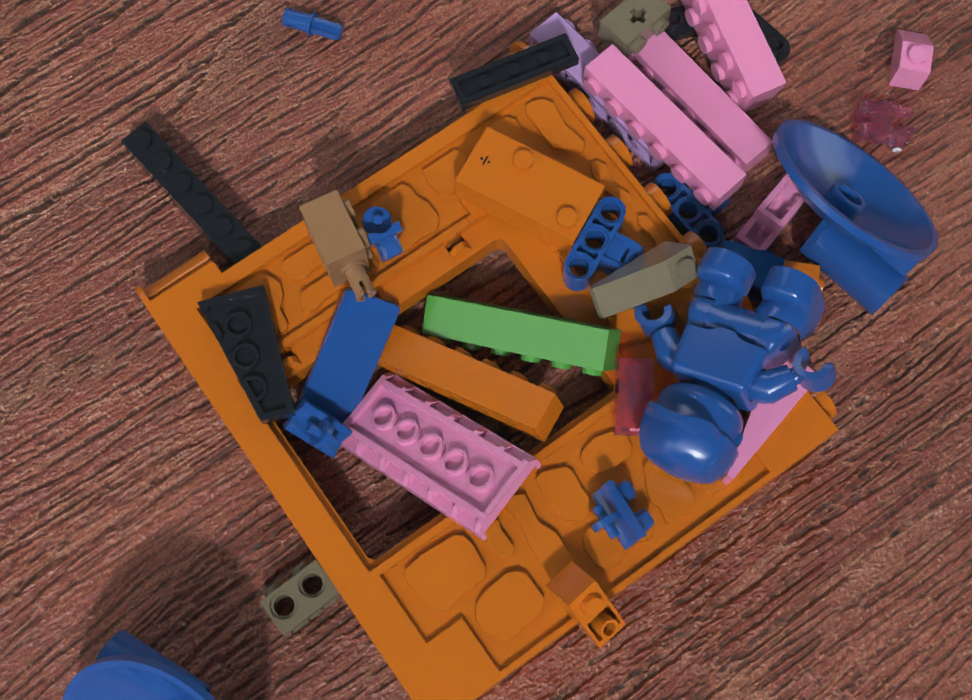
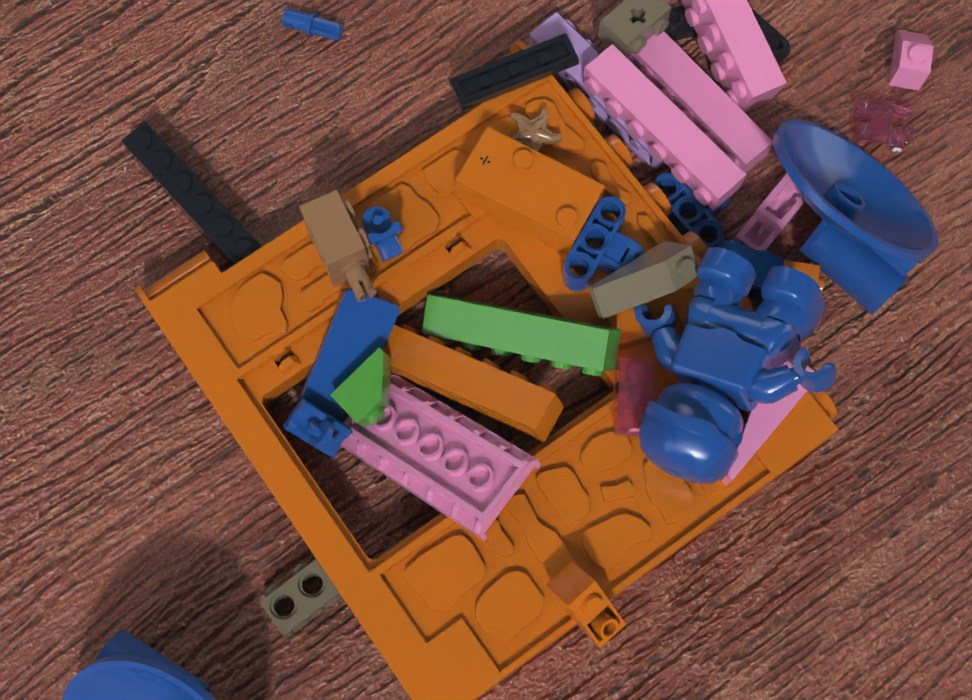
black wing [197,285,296,424] -> none
blue hips [591,480,654,550] -> none
none -> bright green slope [330,348,391,428]
none -> medium nougat animal [511,108,562,152]

